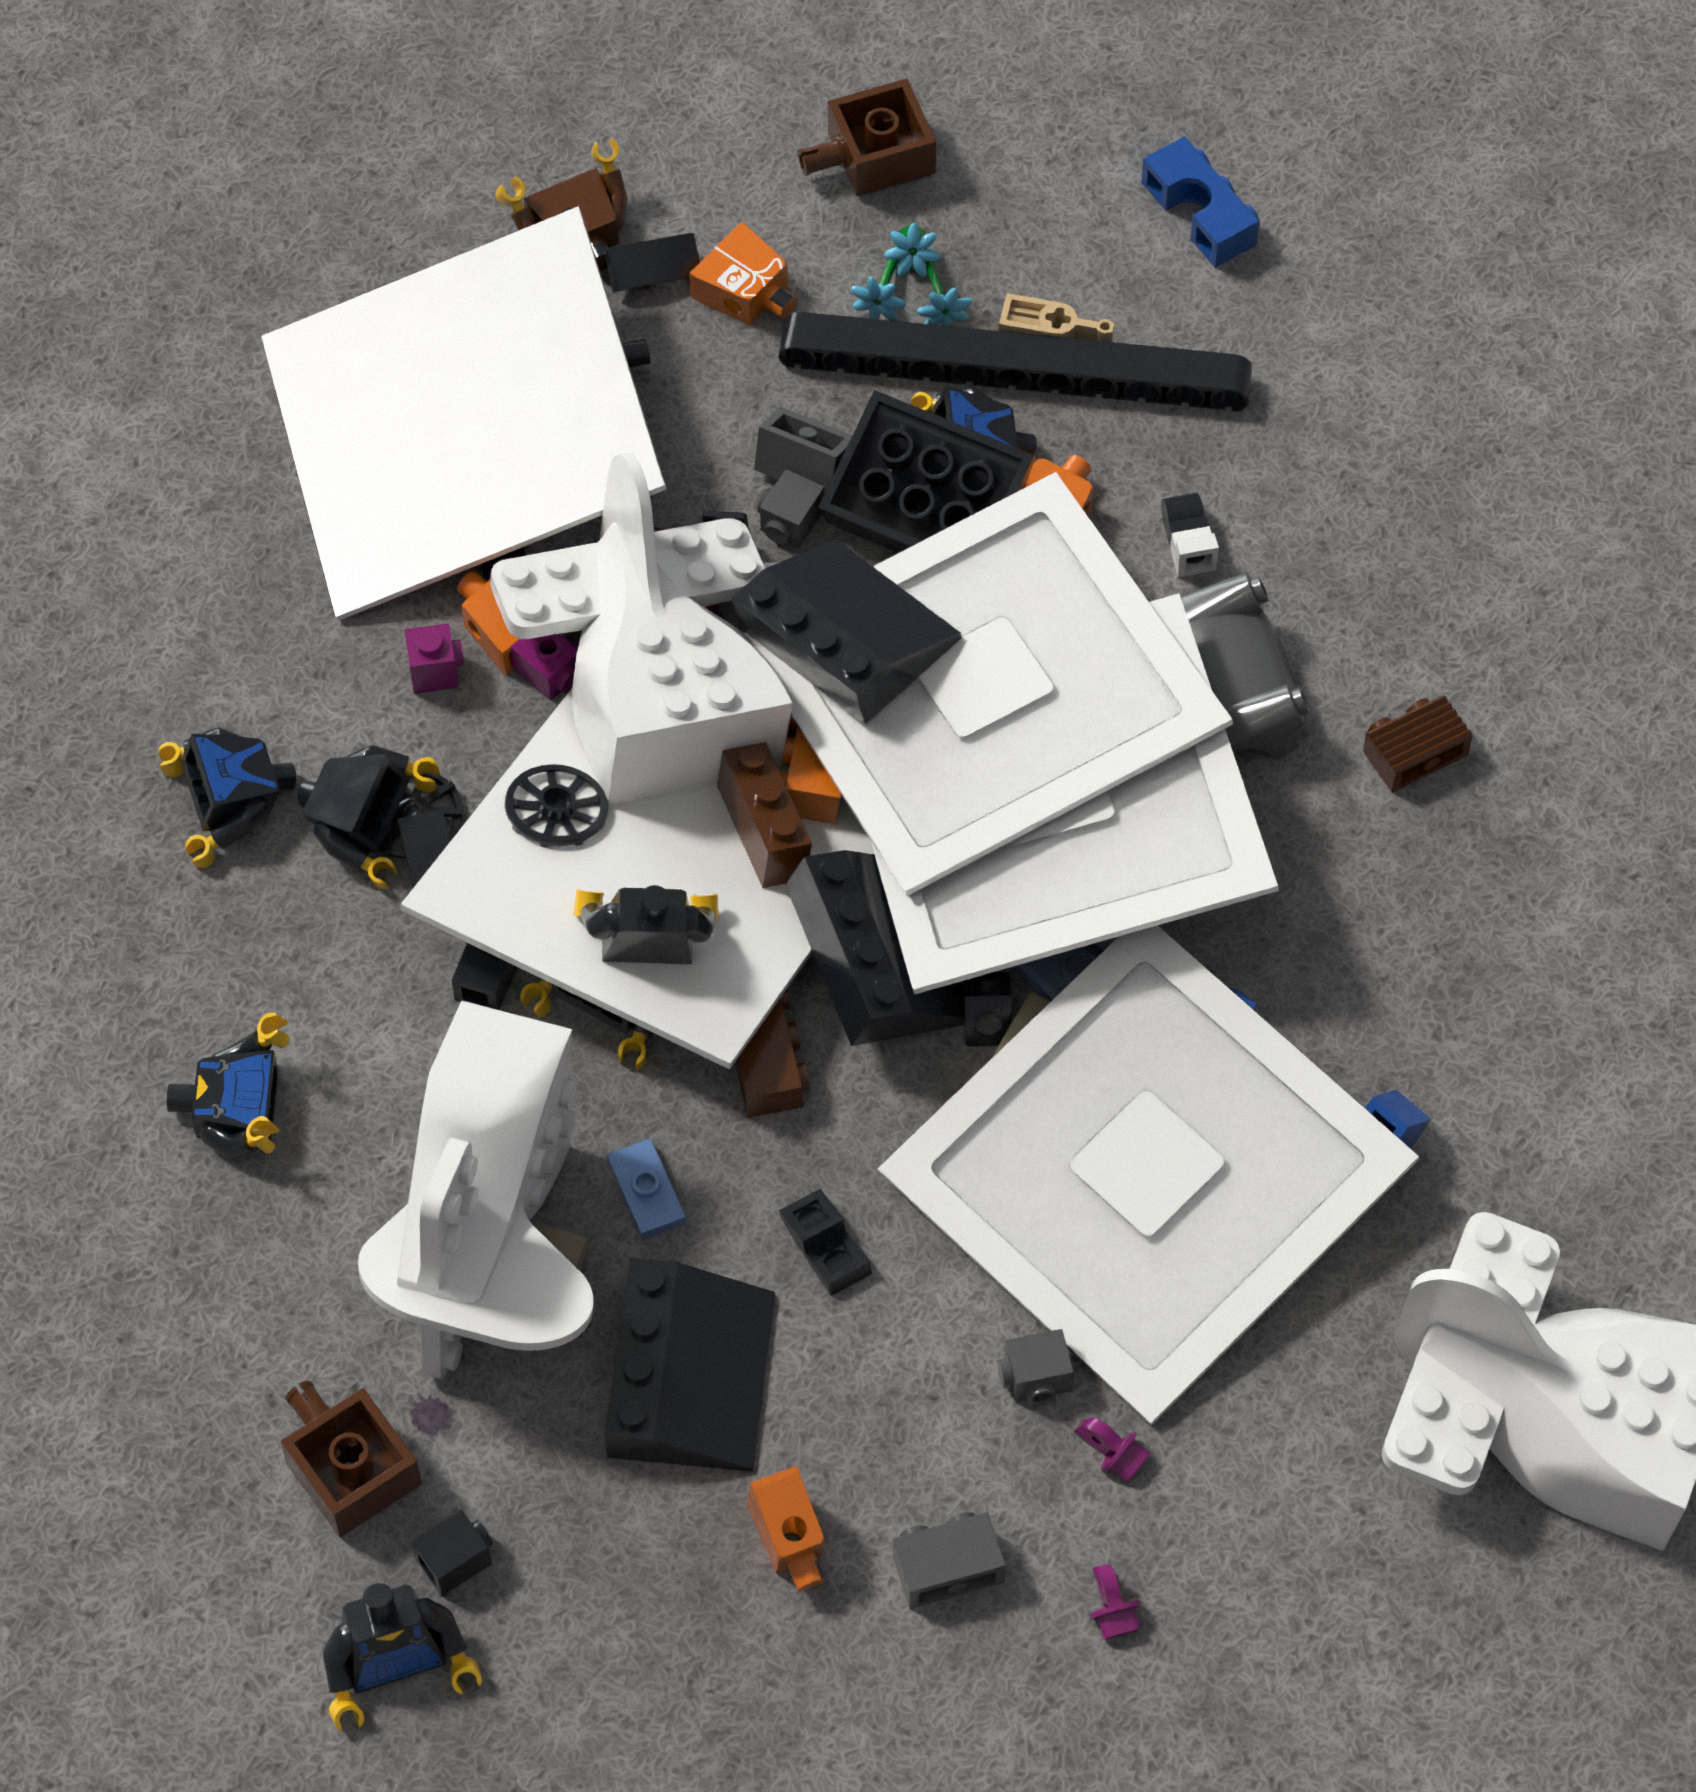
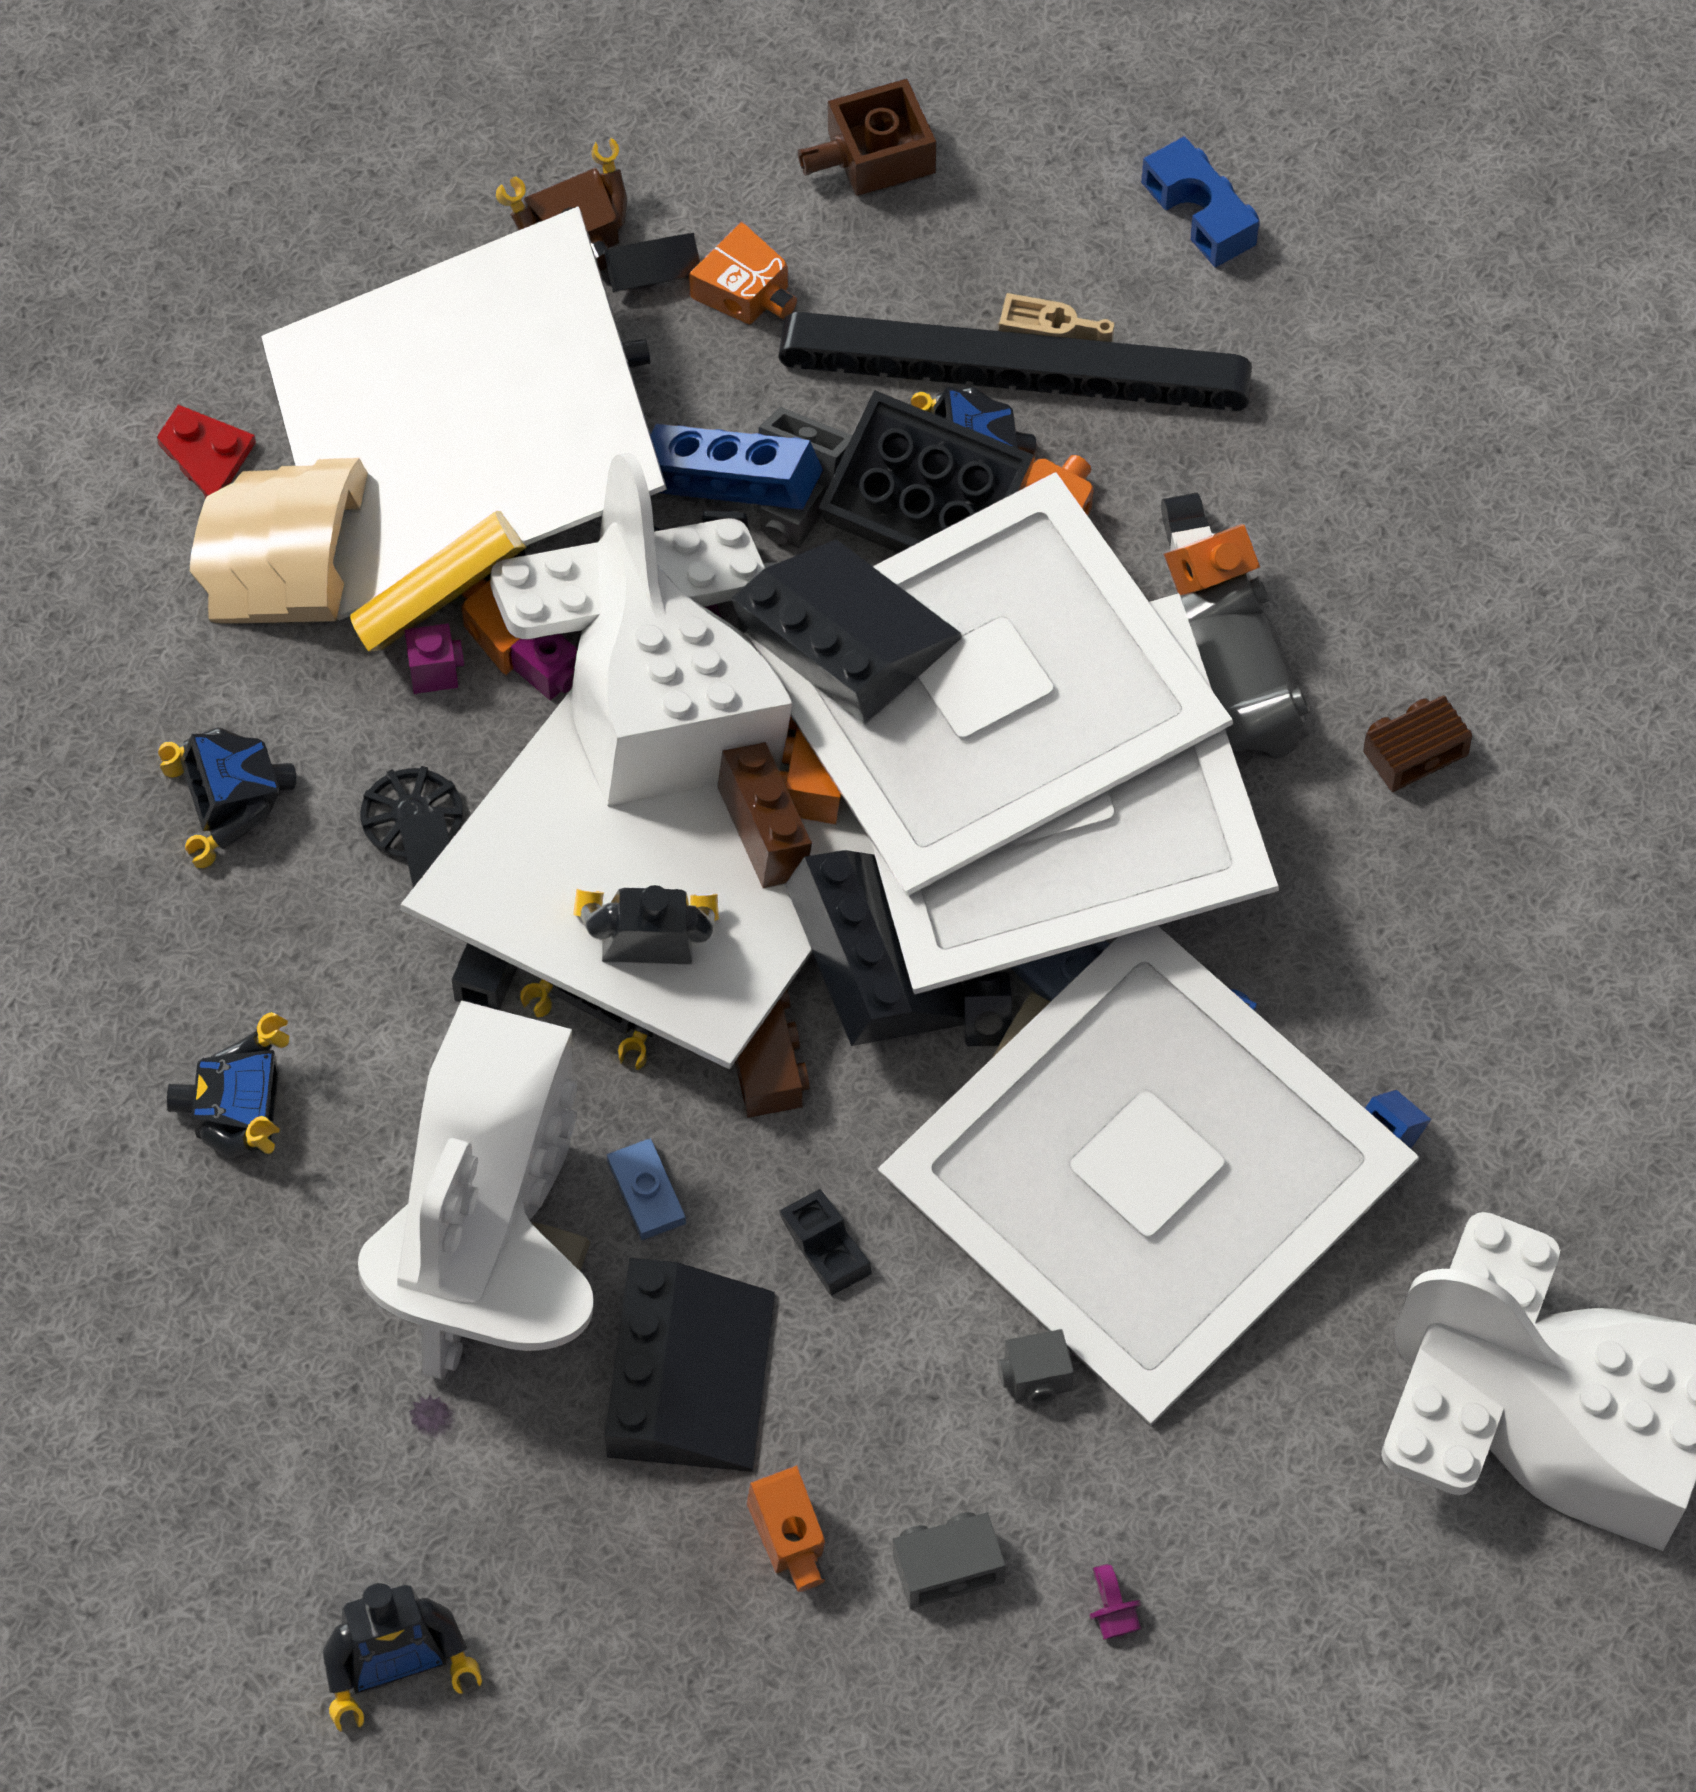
reddish brown brick [280,1381,422,1538] -> none
black torso [297,745,440,889] -> none
black brick [411,1509,493,1596] -> none
black wheel [504,764,608,848] -> none
medium azure plant [851,223,972,326] -> none
magenta piece [1073,1417,1150,1482] -> none
none -> red wing [157,405,256,499]
none -> tan slope [189,458,368,624]
none -> yellow brick [350,510,526,652]
none -> blue brick [650,424,823,510]
none -> orange torso [1164,524,1260,595]

